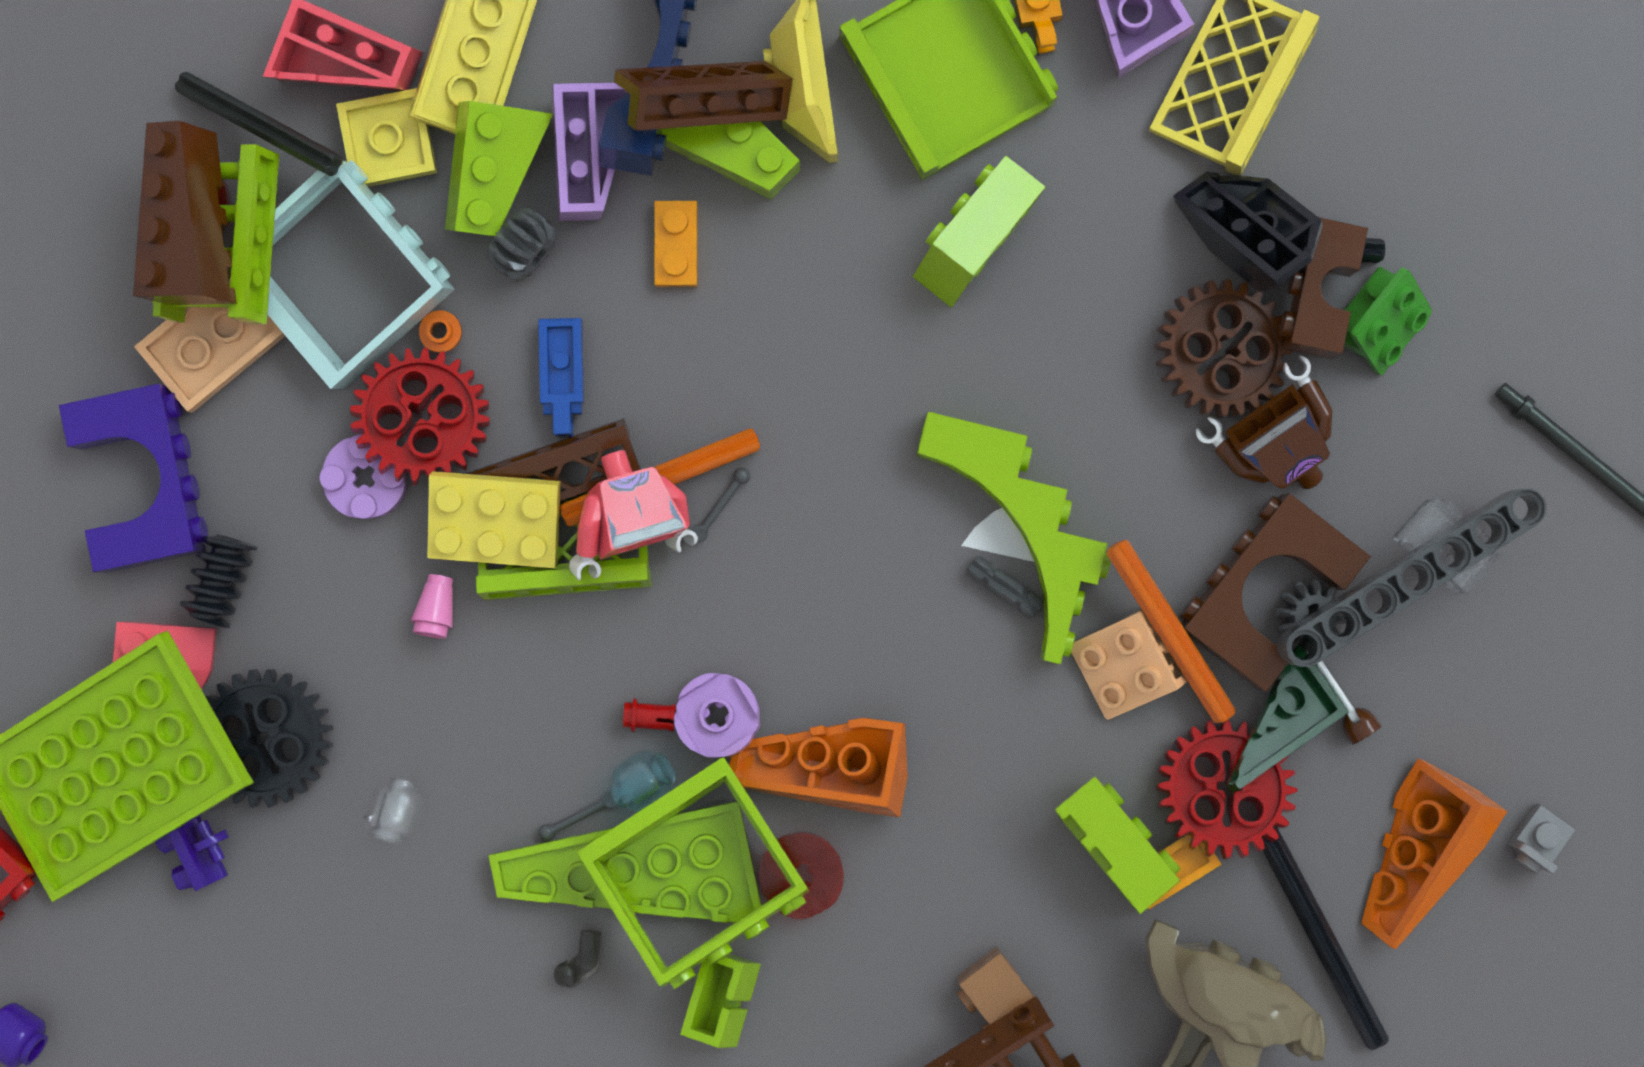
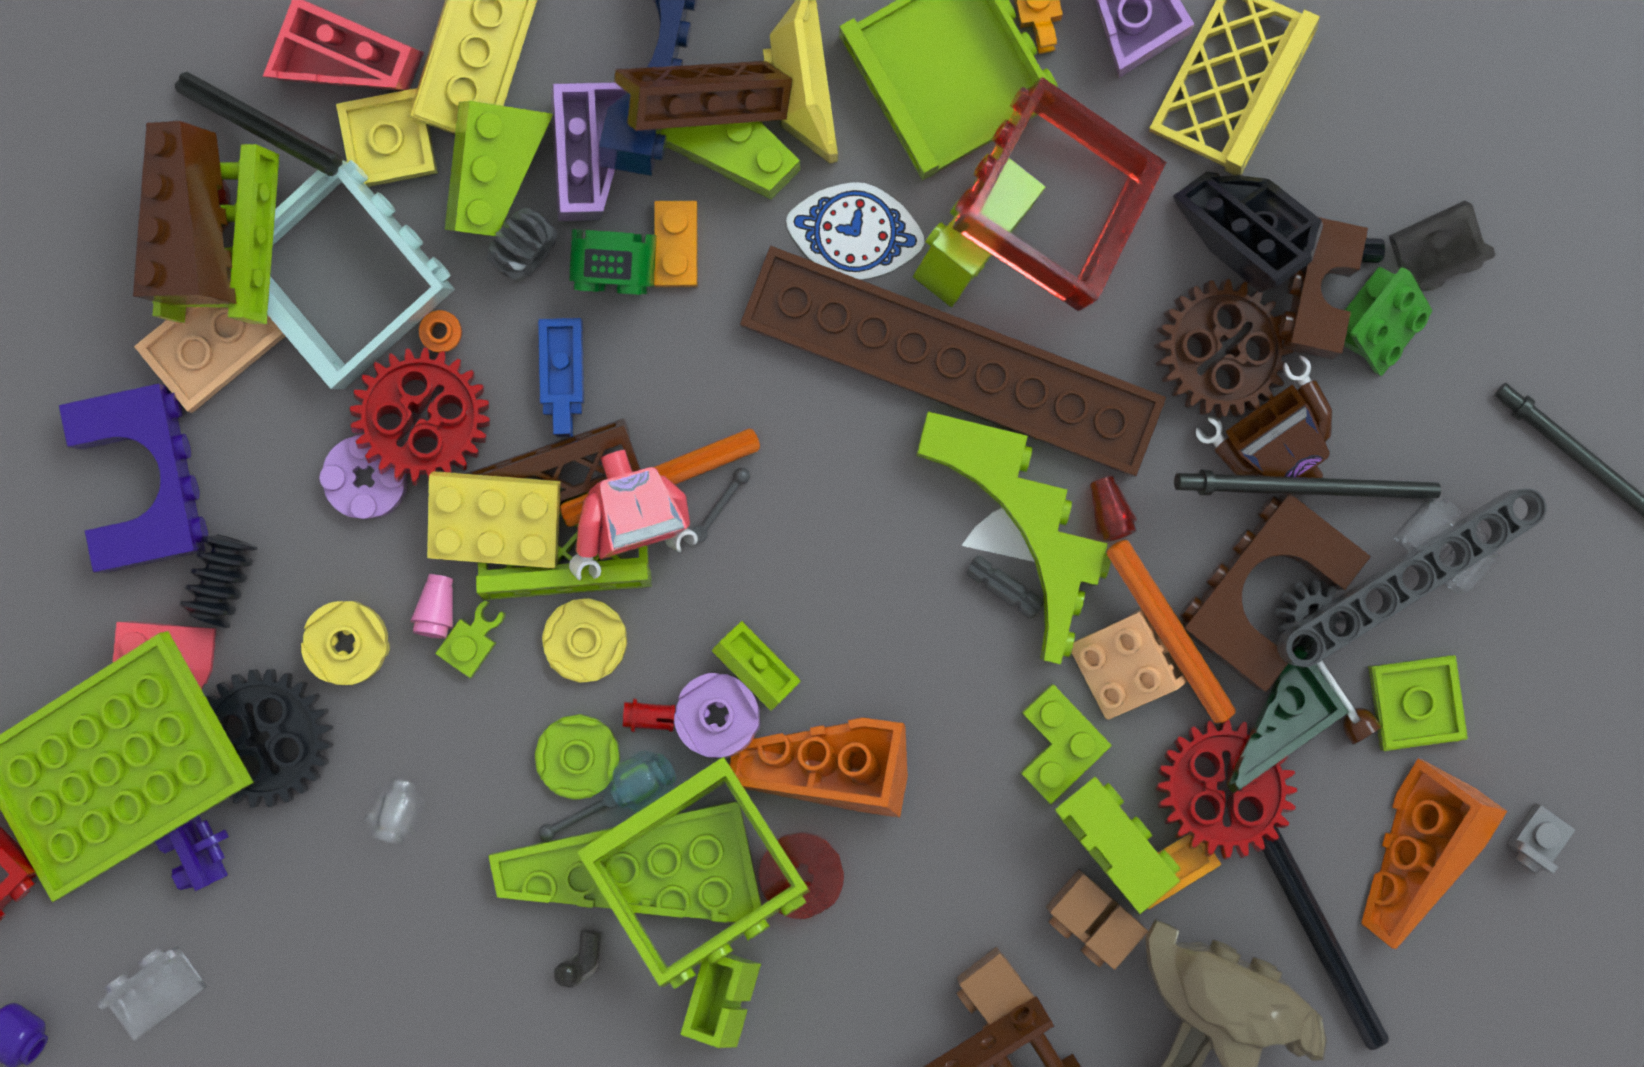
none -> clear bracket [97,946,207,1040]
none -> light yellow plate [301,601,390,685]
none -> lime plate [435,601,506,678]
none -> lime tile [535,714,620,800]
none -> light yellow tile [542,598,627,683]
none -> green brick [569,229,657,295]
none -> lime plate [711,621,801,711]
none -> reddish brown plate [740,245,1167,477]
none -> sticker [786,182,924,280]
none -> clear red window [952,77,1167,311]
none -> lime plate [1020,683,1112,804]
none -> medium nougat piece [1046,869,1148,970]
none -> clear red cone [1090,476,1137,542]
none -> pearl dark grey bar [1174,469,1441,499]
none -> lime tile [1368,655,1468,751]
none -> clear smoke bracket [1389,200,1496,291]

